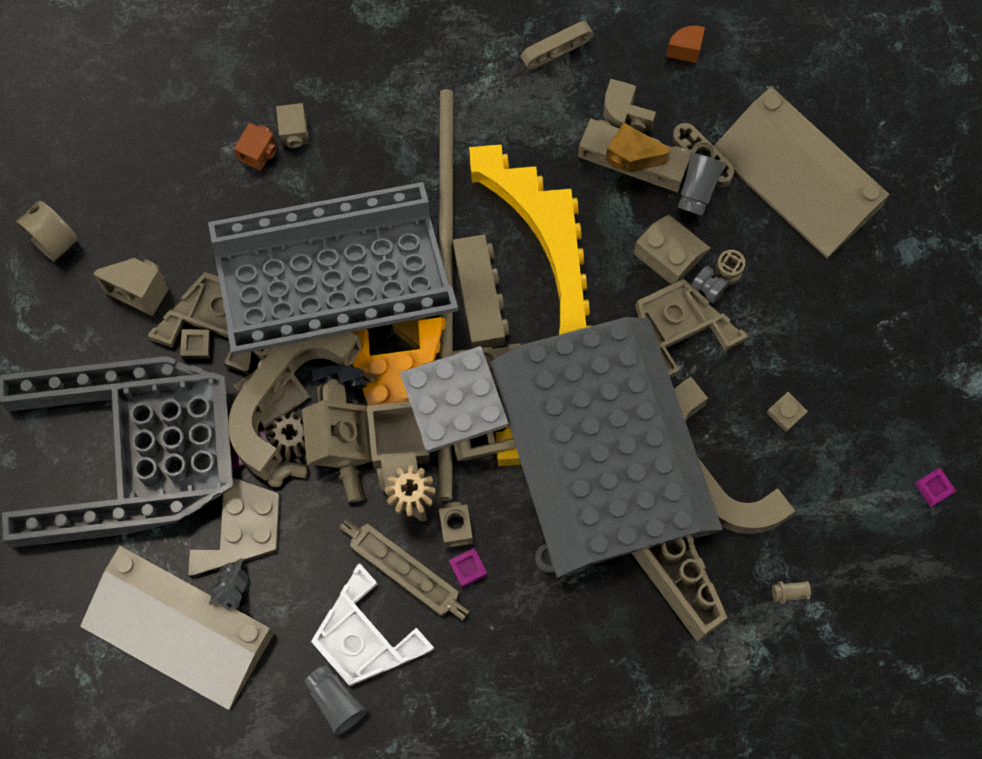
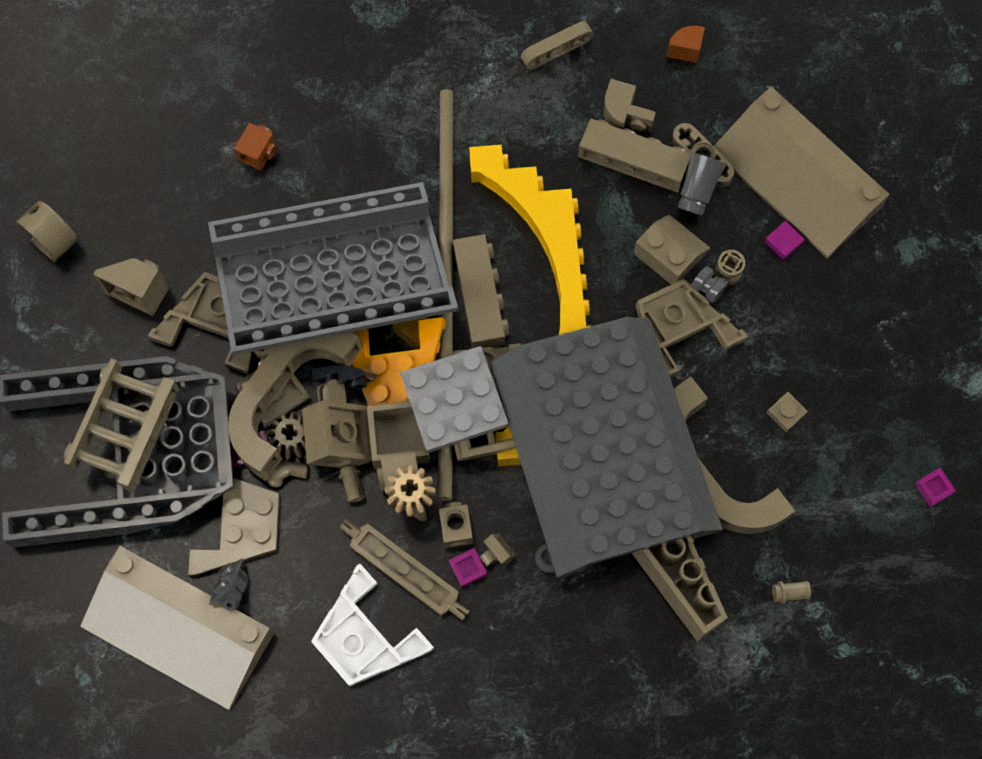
dark tan plate [180,329,211,359] -> none
dark tan brick [276,103,309,148] -> none
dark grey plant [304,666,368,736] -> none
pearl gold slope [605,123,671,173] -> none
none -> dark tan fence [64,358,179,493]
none -> dark tan tile [480,534,517,566]
none -> magenta tile [765,221,805,260]

